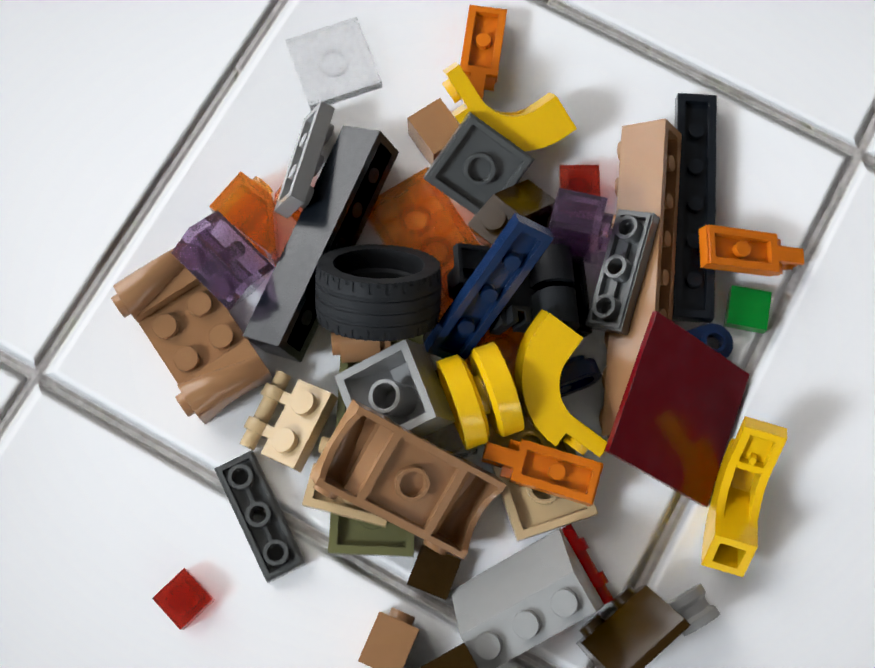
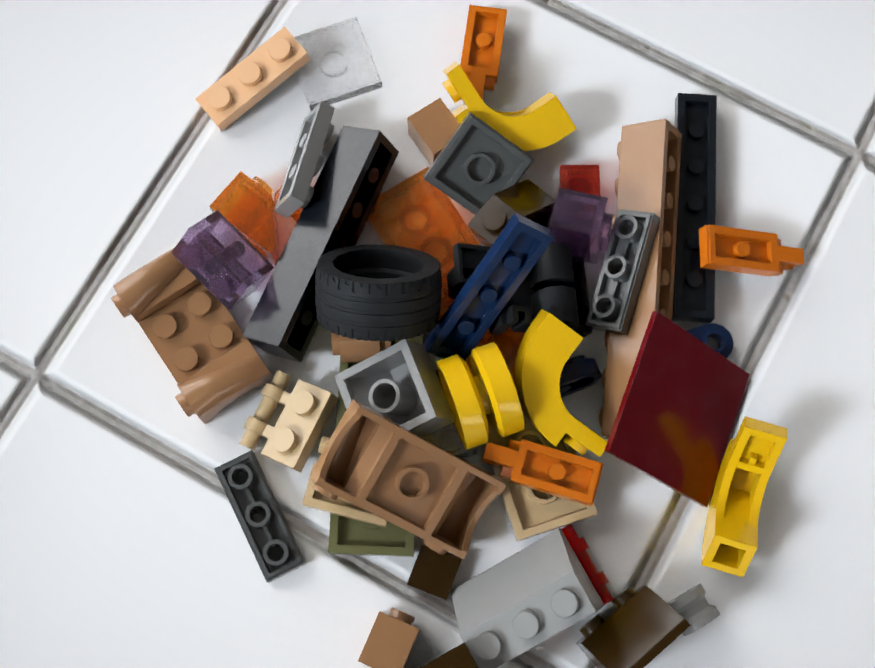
clear red plate [152,568,215,630] -> none
green tile [724,285,772,334] -> none
none -> light nougat plate [195,26,311,131]

